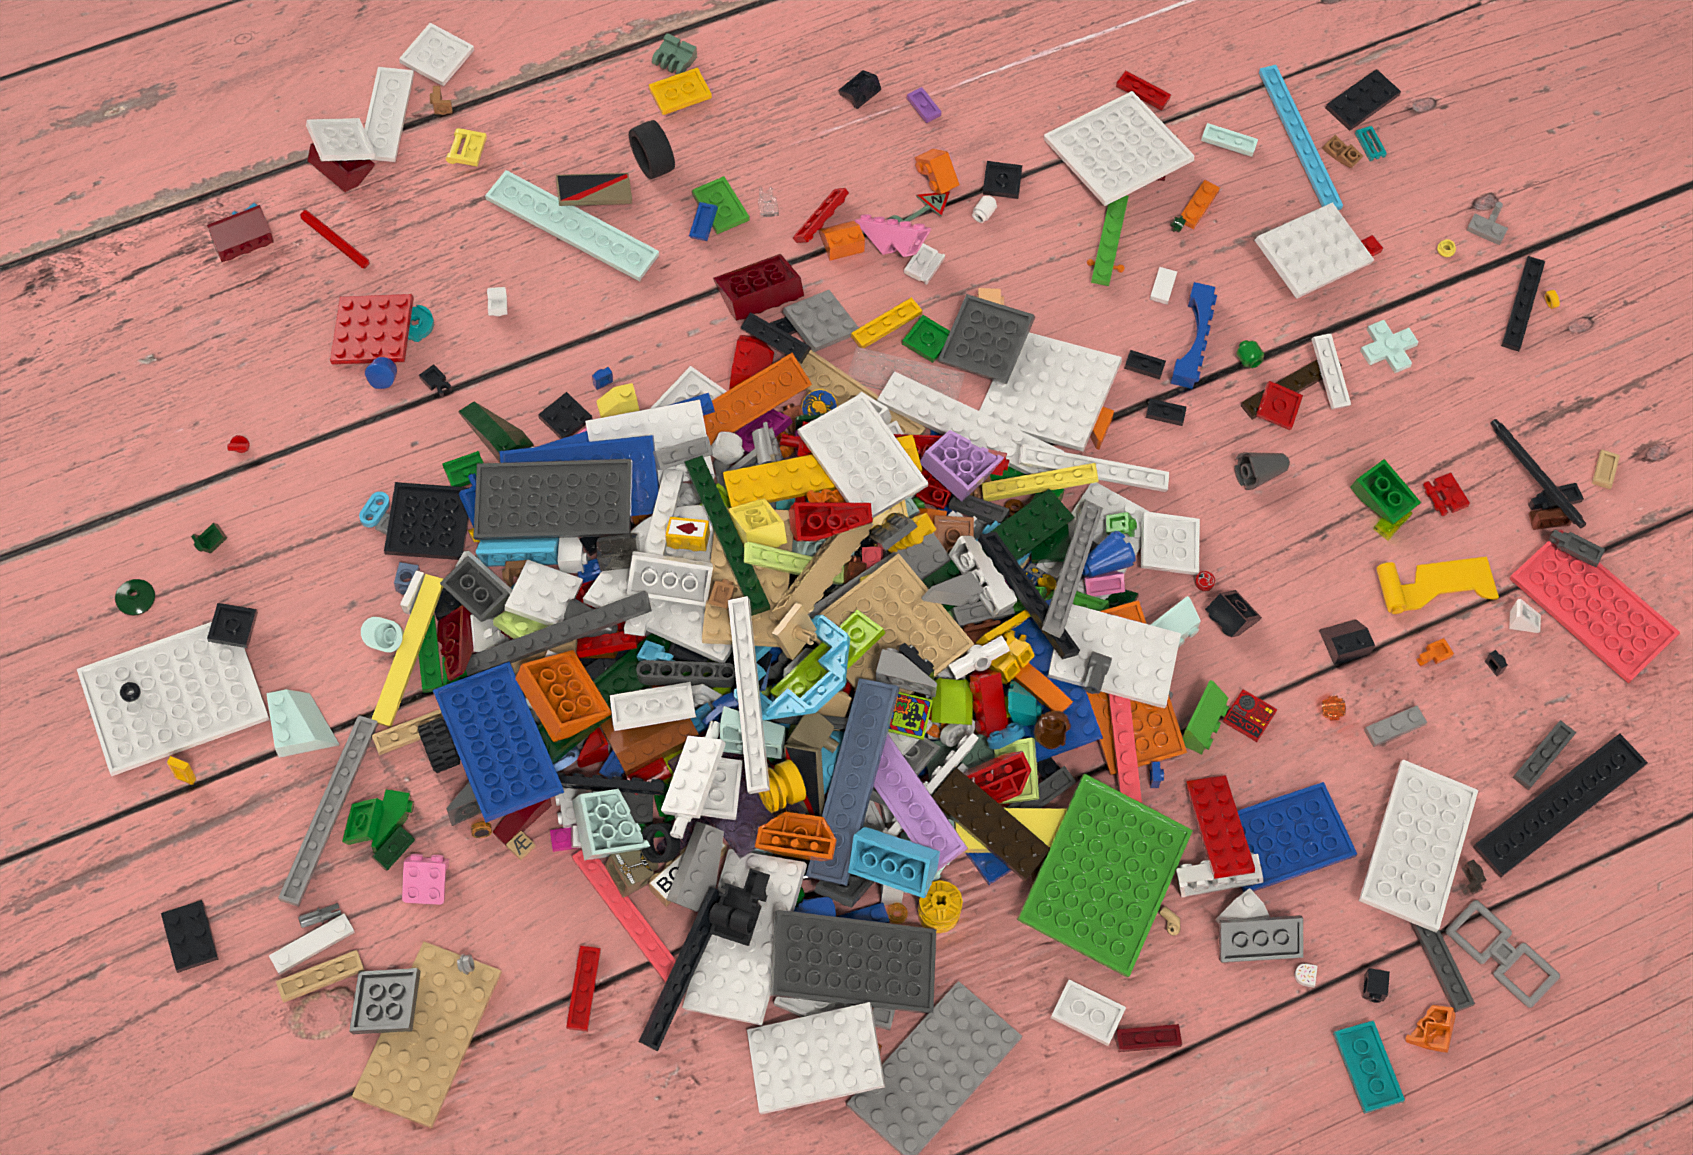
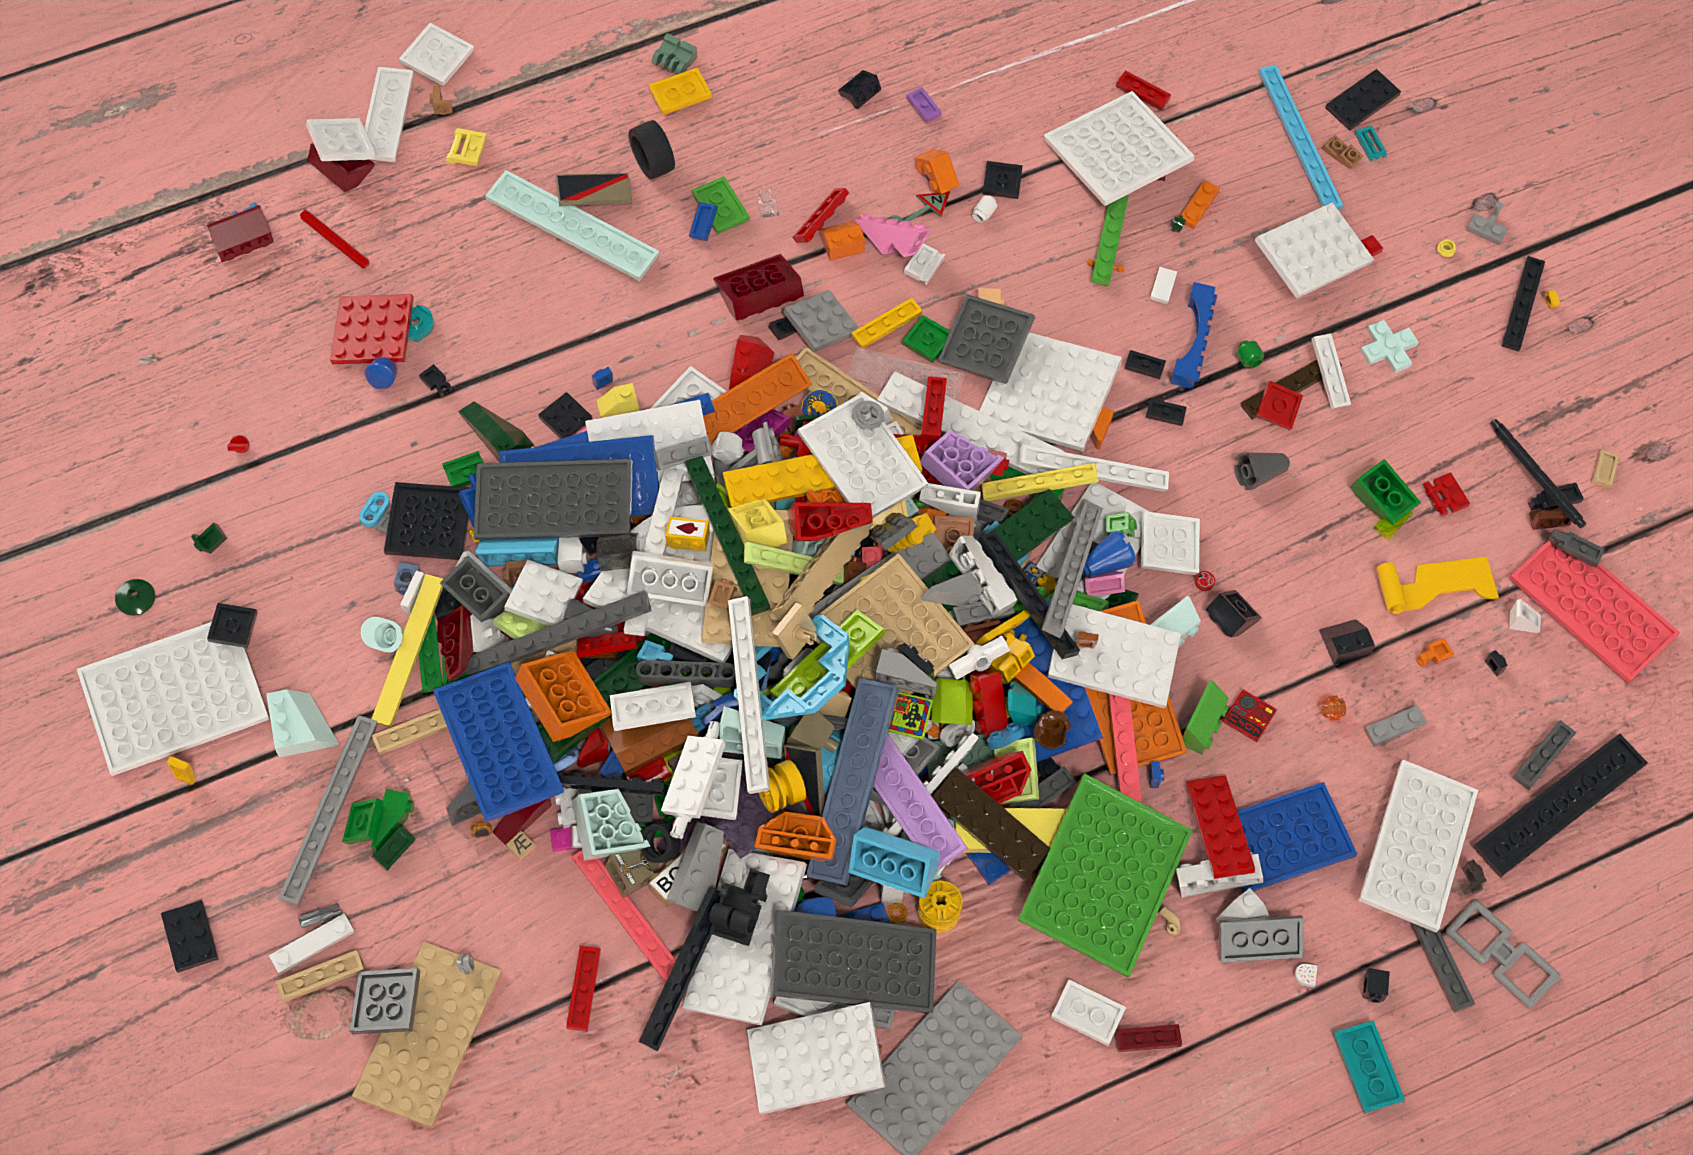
black plate [120,682,141,702] -> none
bright pink bracket [402,854,449,905] -> none
black tyre [418,717,460,773] -> none
white bracket [487,287,507,316] -> none
black plate [741,312,811,364] -> none
dark green plate [1031,524,1070,564] -> none
dark grey piece [1083,651,1112,694] -> none
light aqua plate [1201,123,1258,157] -> none
orange slope [1405,1005,1456,1053] -> none
none -> light grey gear [853,401,884,431]
none -> white slope [919,483,981,521]
none -> red plate [921,376,947,441]
none -> dark orange tile [1075,631,1099,649]

